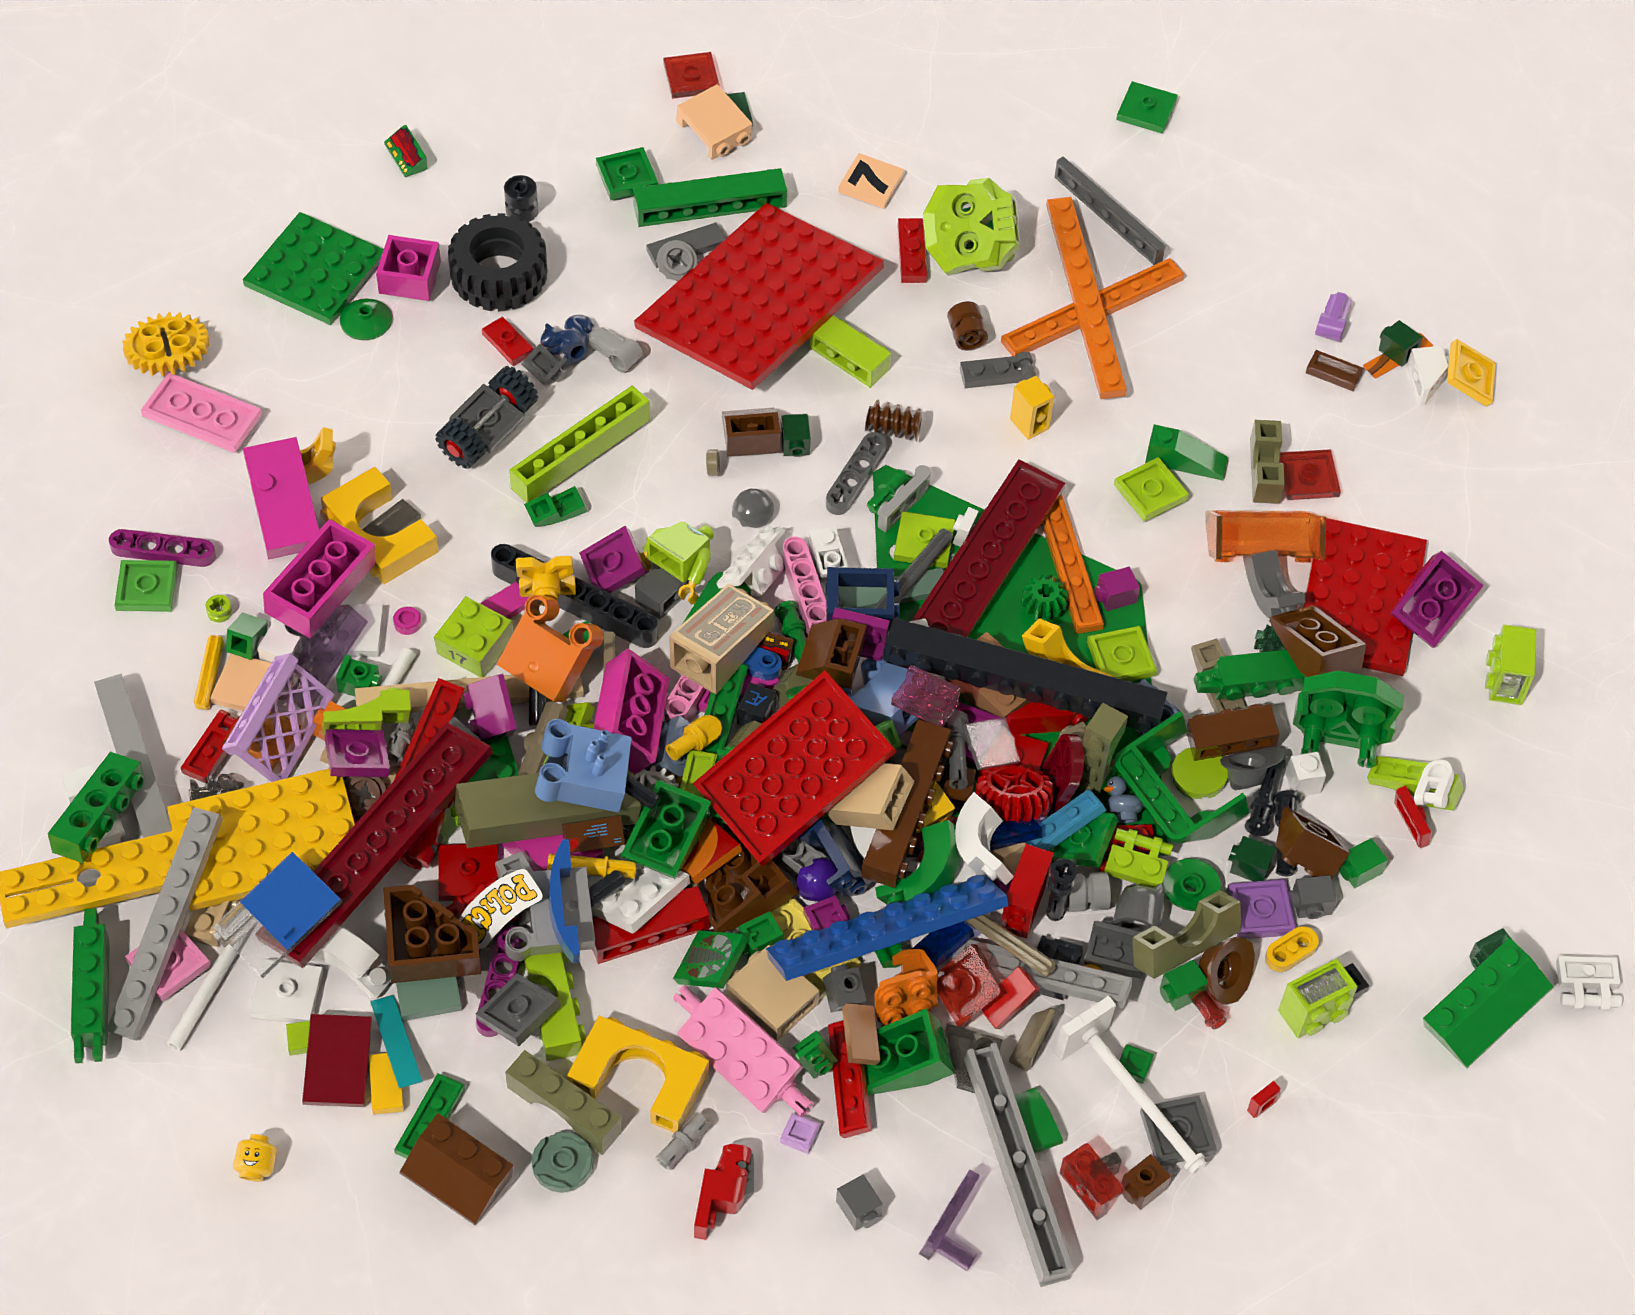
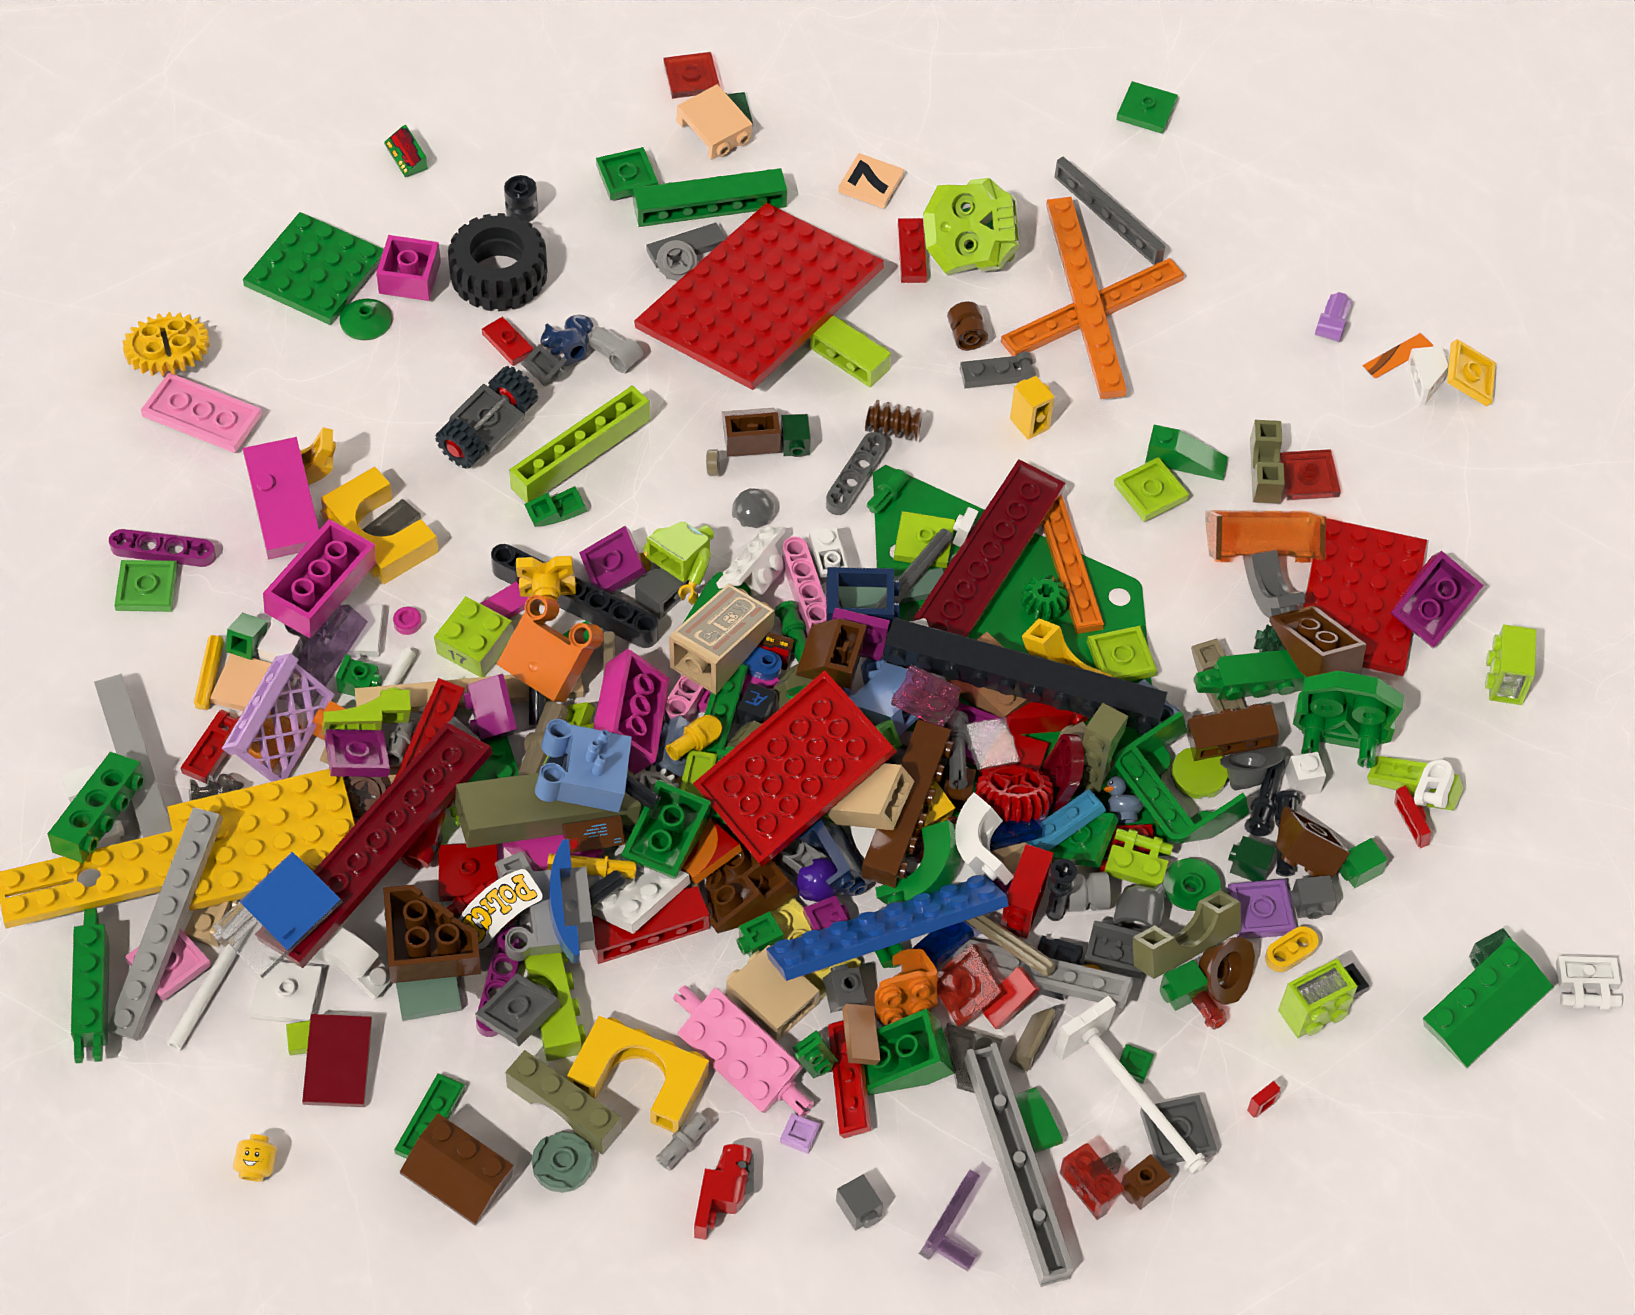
lime bush [205,594,232,623] -> none
yellow tile [369,1053,404,1115] -> none
teal sticker [370,995,423,1088] -> none
green tile [673,930,749,989] -> none
light grey plate [877,465,931,533] -> none
magenta brick [1095,566,1140,611] -> none
reddish brown tile [1305,350,1364,392] -> none
dark green brick [1379,320,1423,367] -> none

